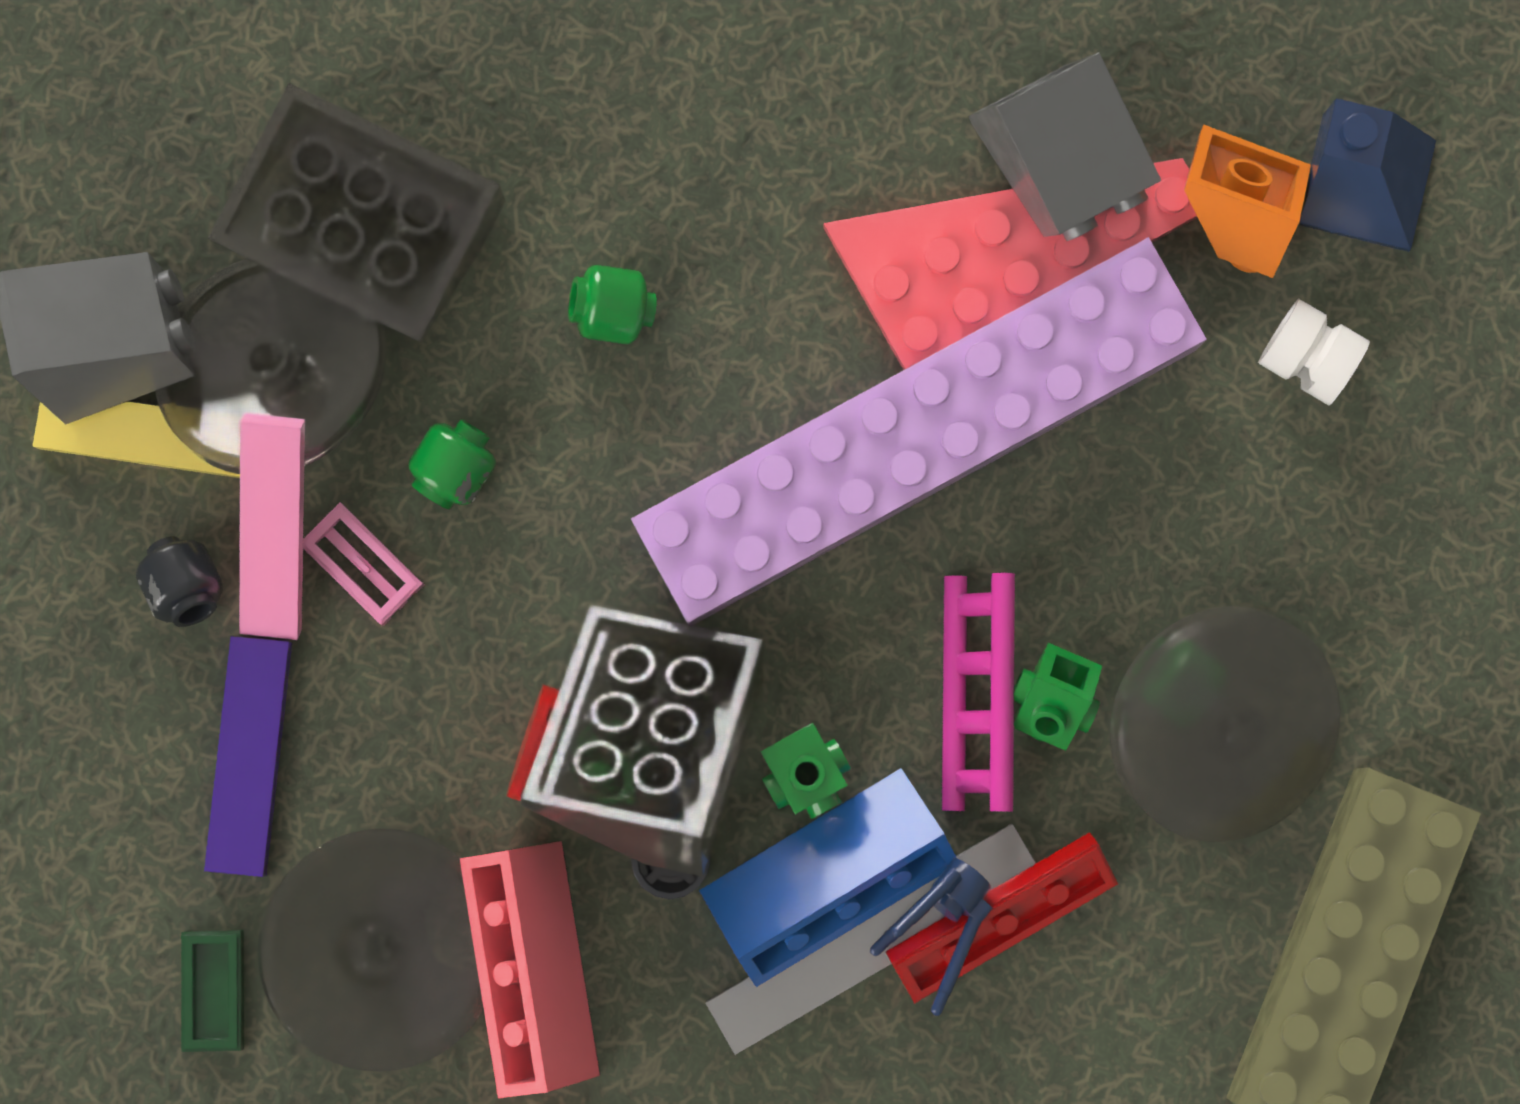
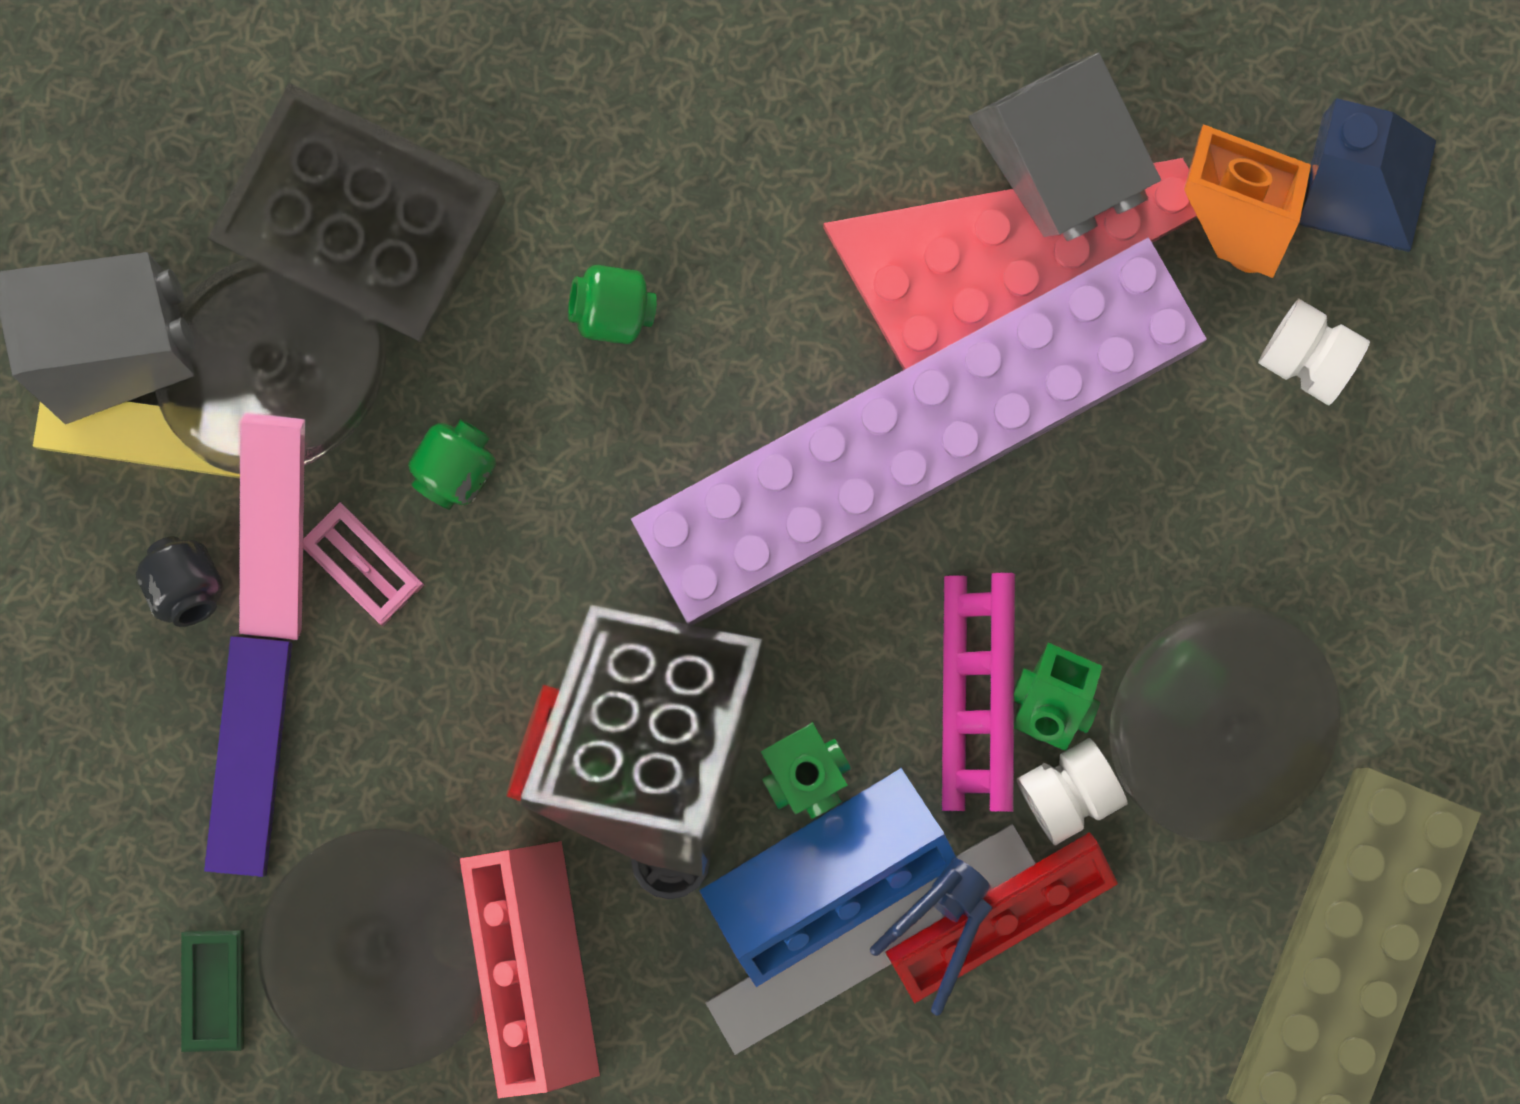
none -> white wheel [1017,738,1128,845]

